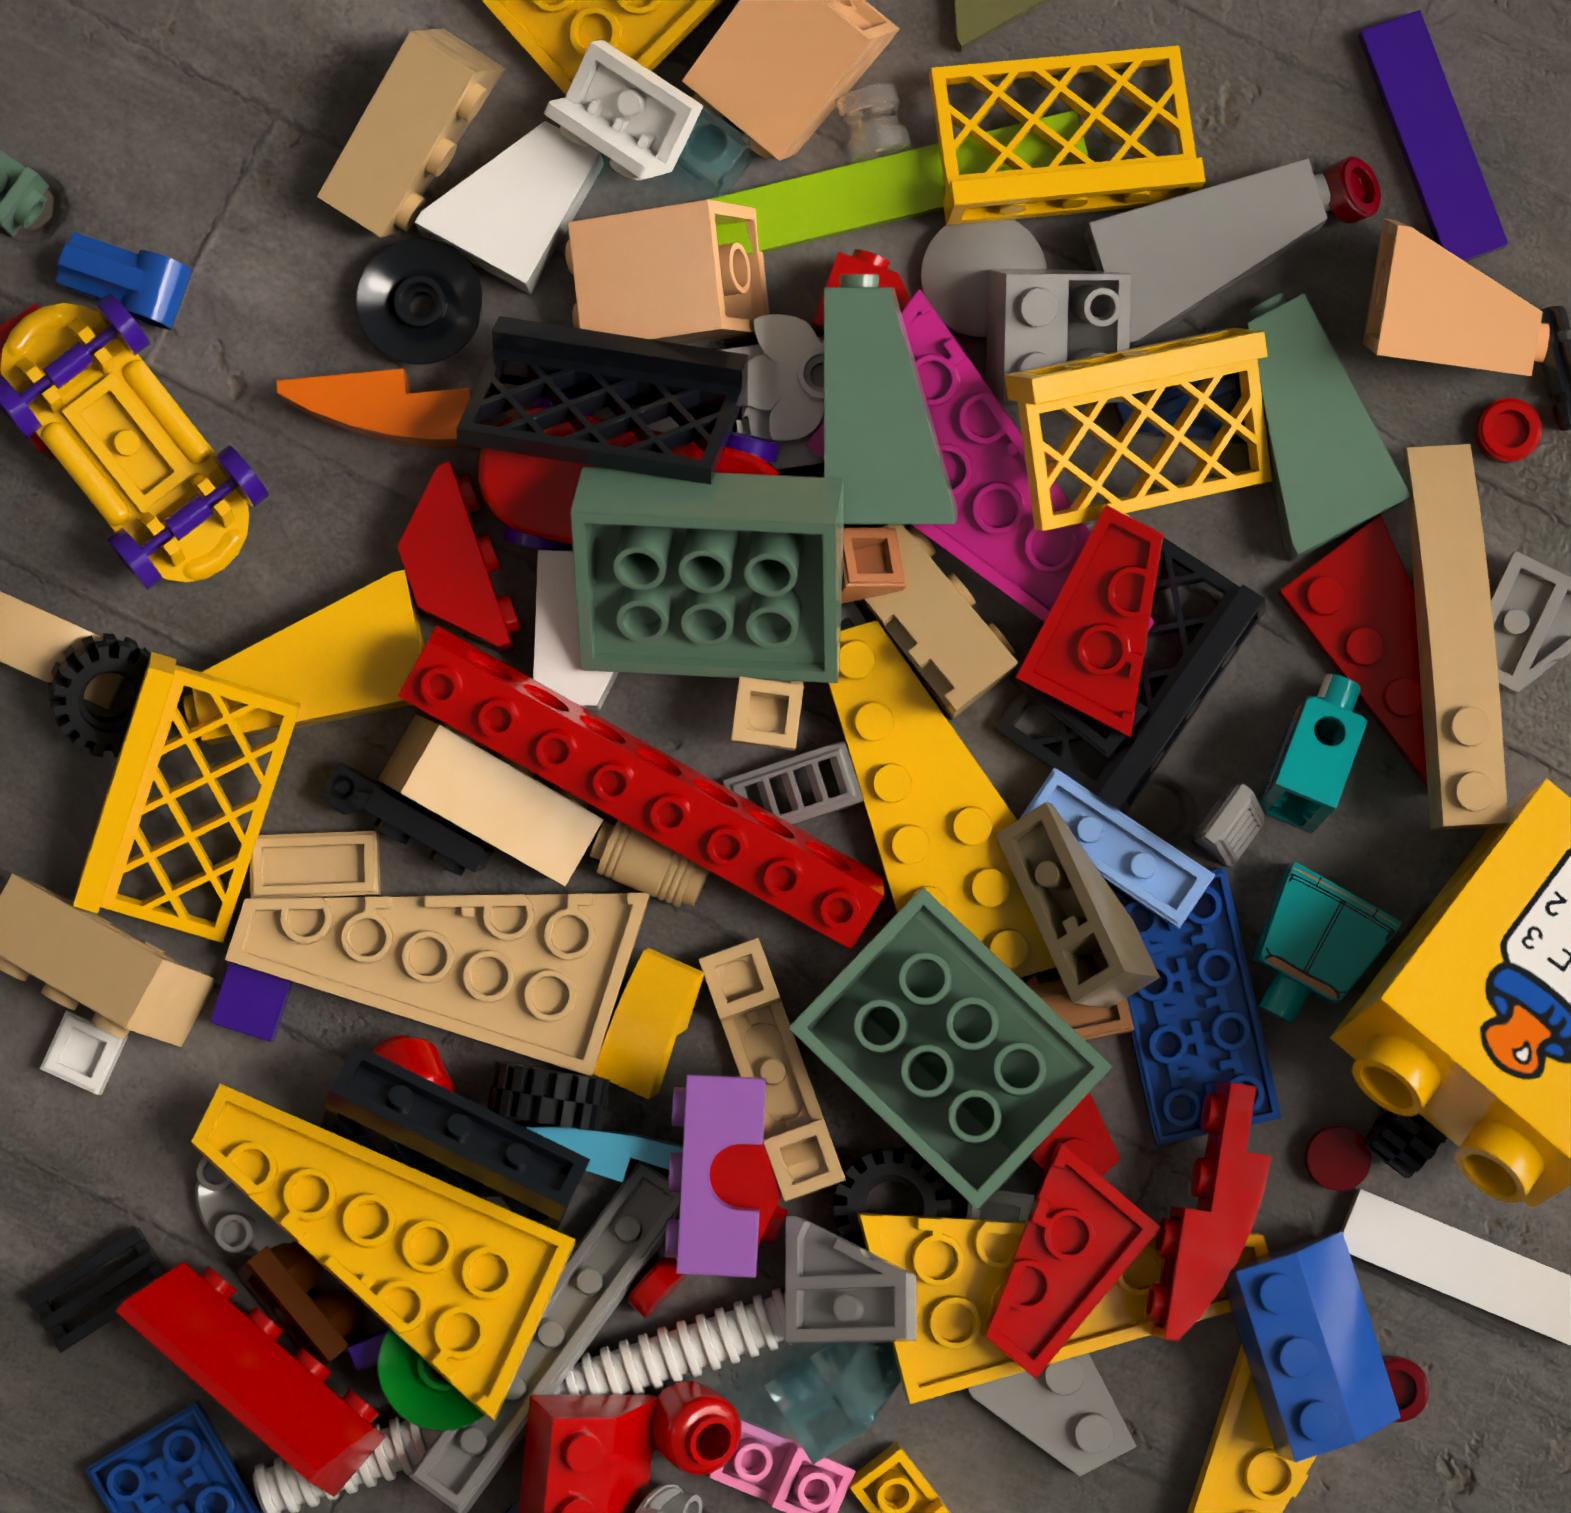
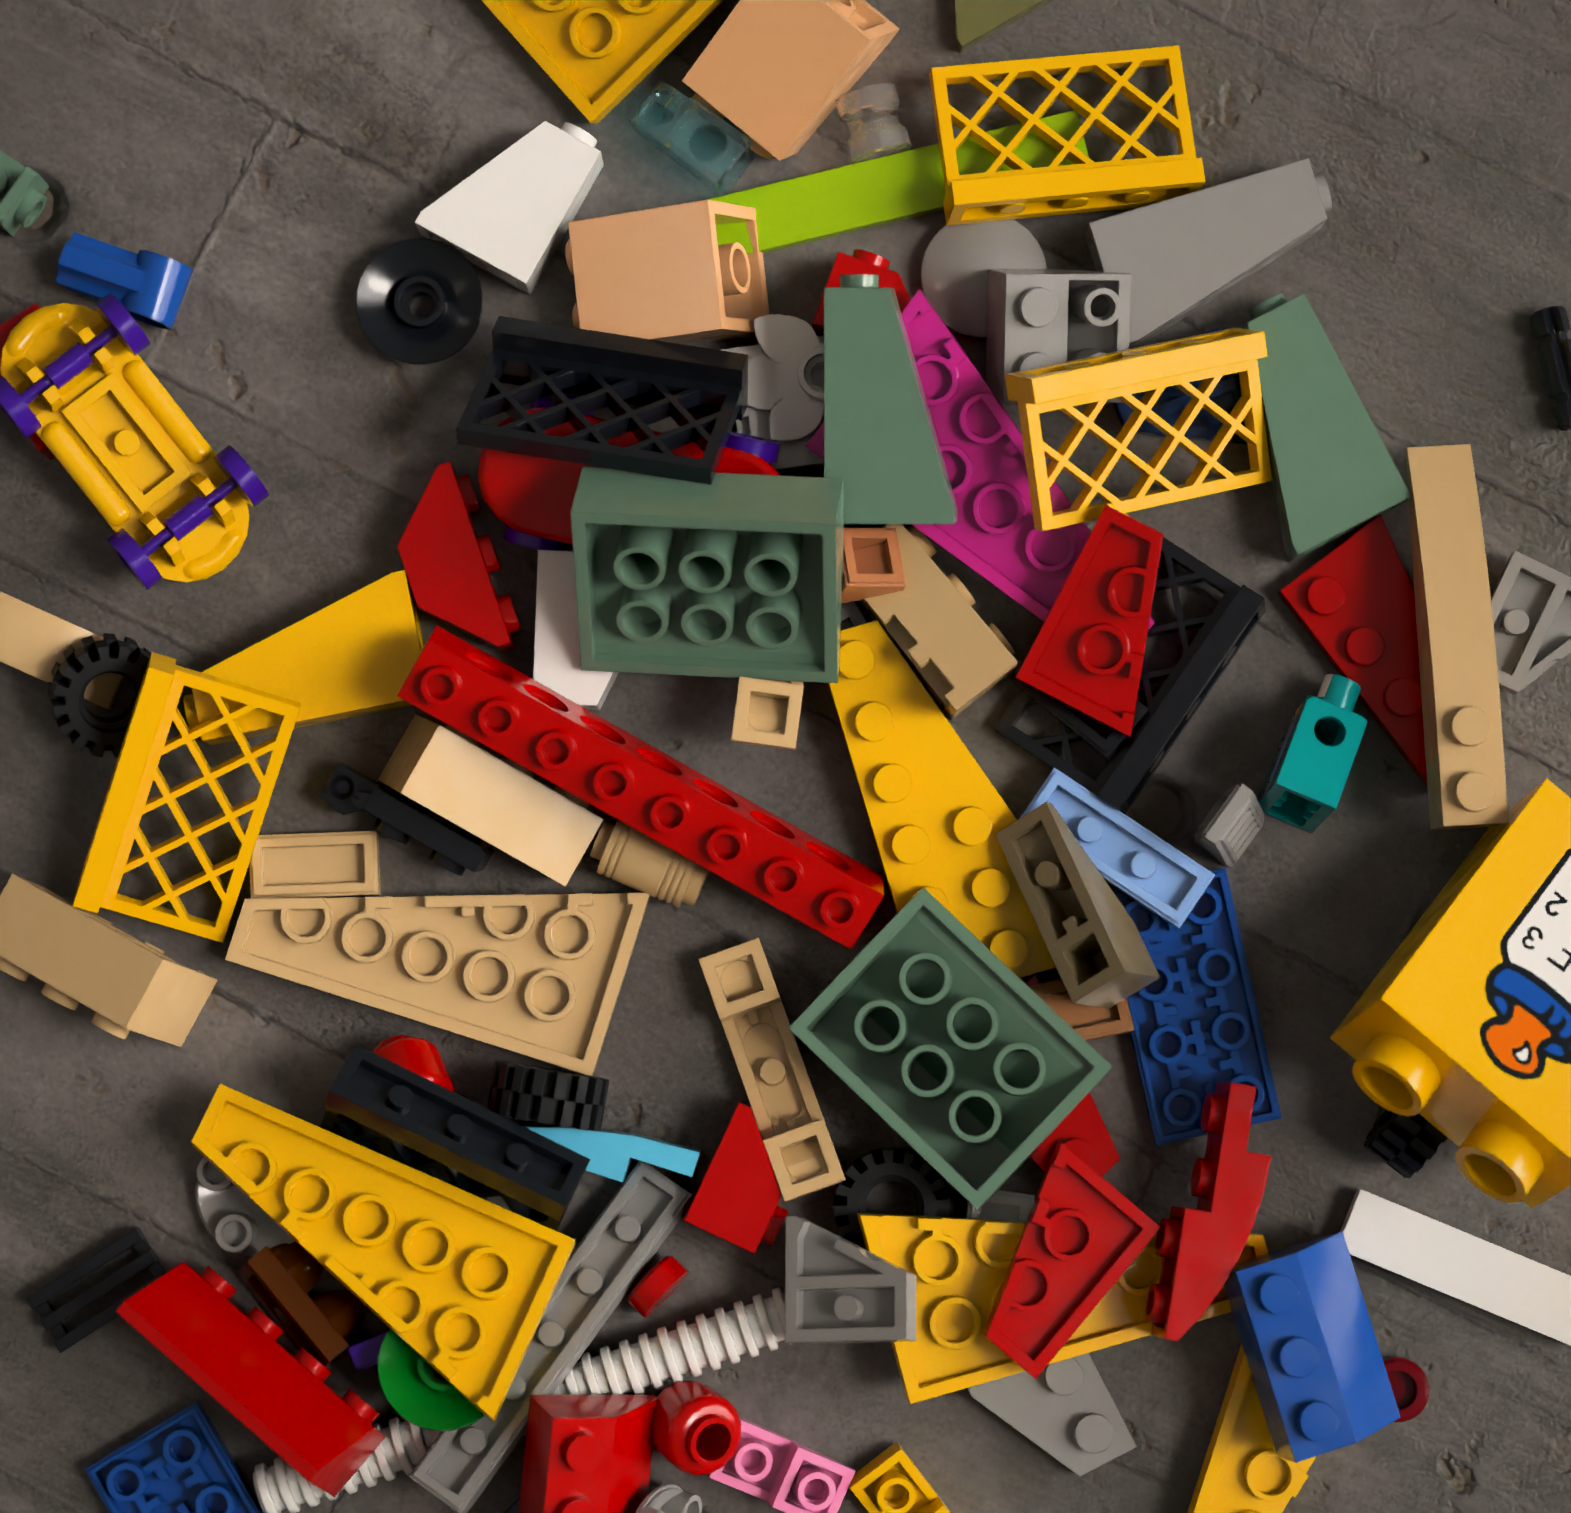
white tile [40,1010,128,1095] -> none
dark purple tile [210,962,293,1042] -> none
orange slope [276,368,479,449] -> none
tan wedge [317,28,506,237] -> none
white bracket [544,40,703,180] -> none
yellow slope [593,948,705,1099] -> none
medium lavender arch [665,1074,766,1278] -> none
light grey slope [723,740,864,825] -> none
clear light blue slope [764,1342,901,1464] -> none
teal torso [1252,861,1402,1025] -> none
dark red tile [1304,1126,1371,1191] -> none
dark red tile [1324,156,1381,224] -> none
dark purple tile [1358,10,1509,262] -> none
light nougat slope [1363,218,1549,376] -> none
red tile [1475,398,1542,464] -> none

